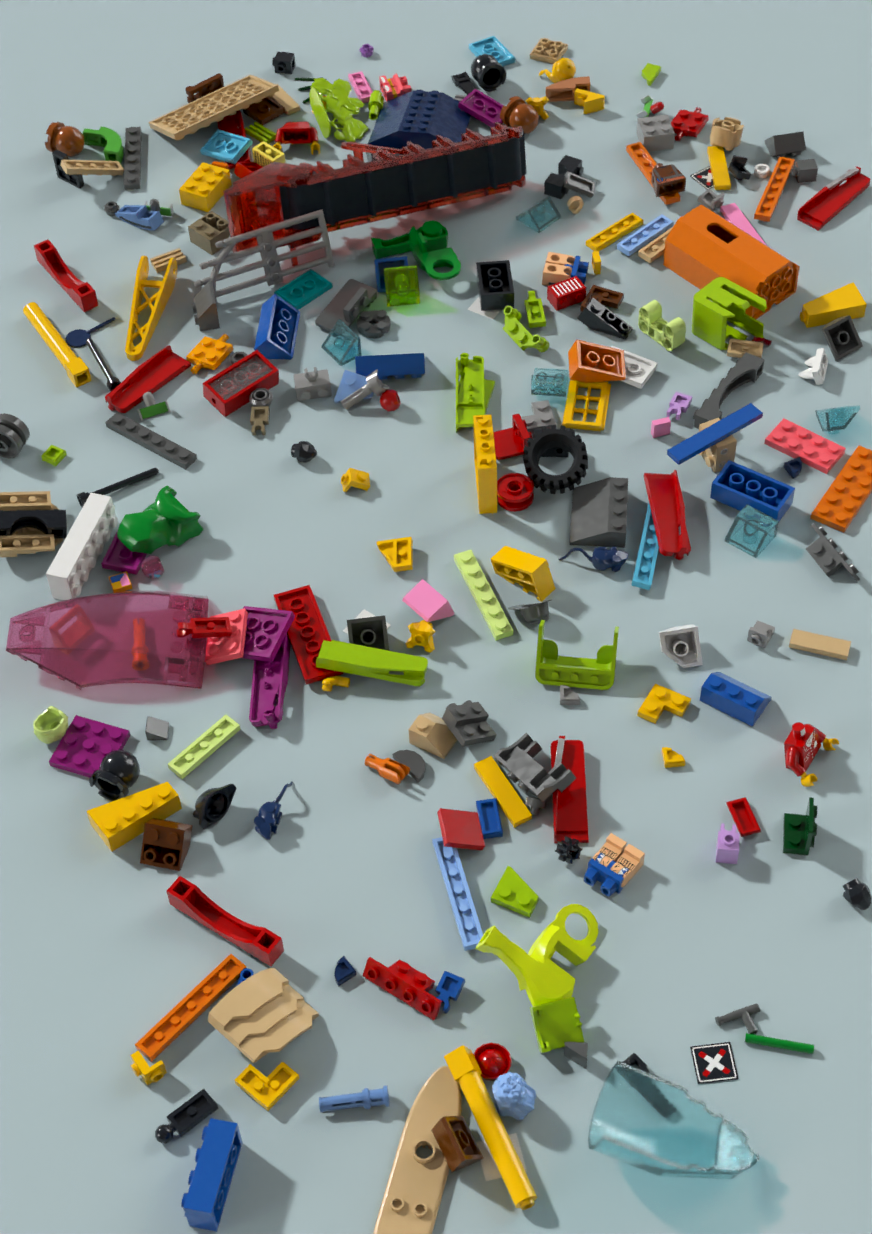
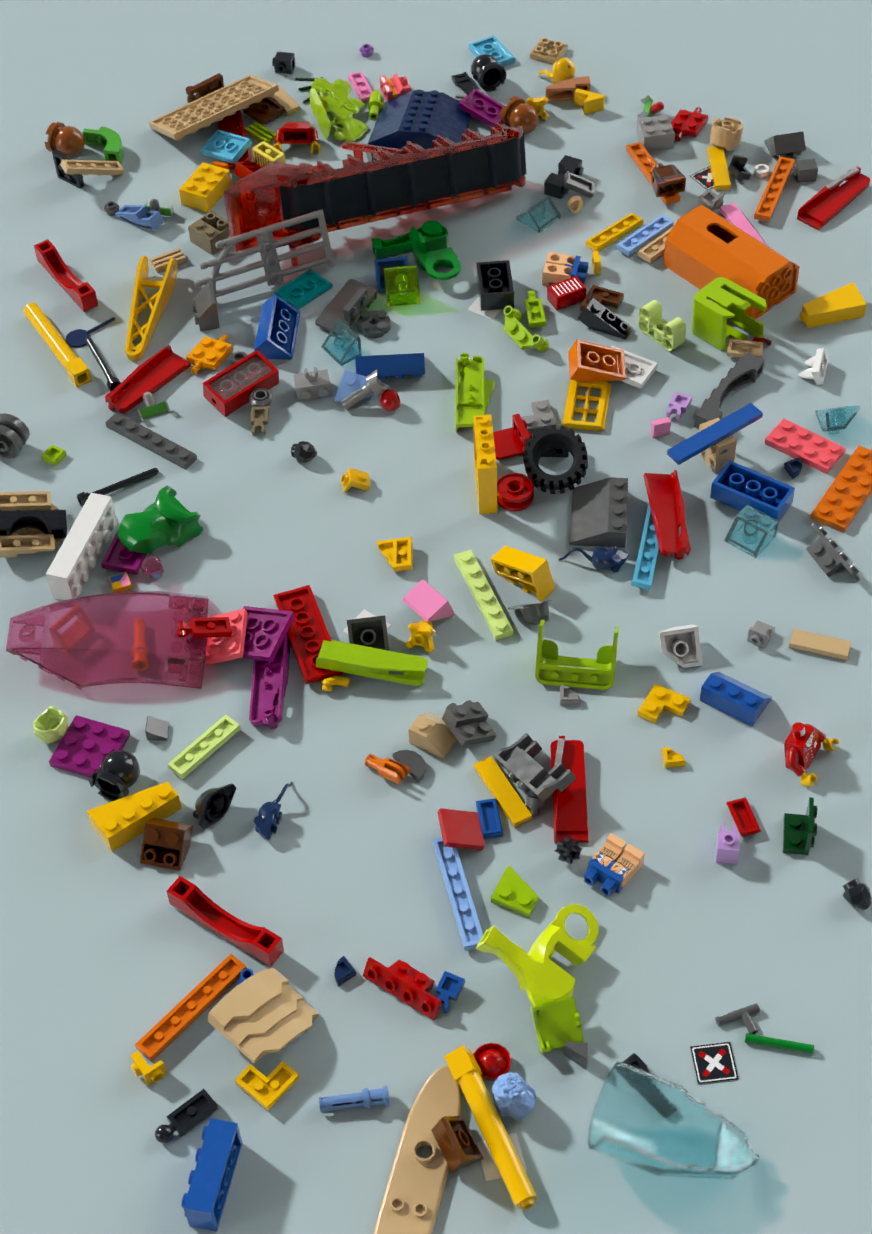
dark grey plate [124,127,142,190] -> none
clear light blue bracket [531,368,569,397] -> none
lime tile [642,63,661,86] -> none
dark grey slope [822,315,863,361] -> none

